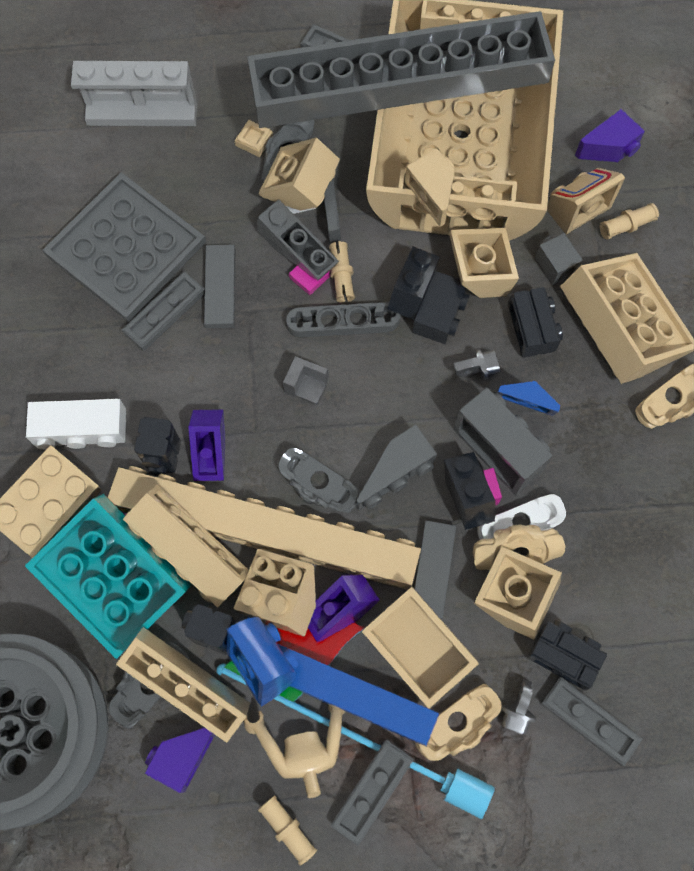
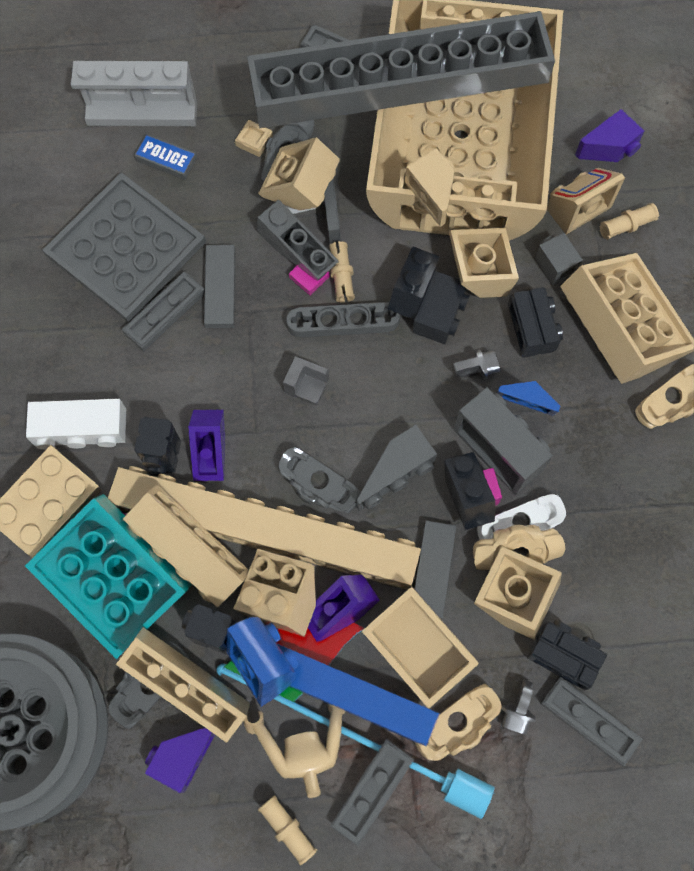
none -> tile [134,134,197,180]

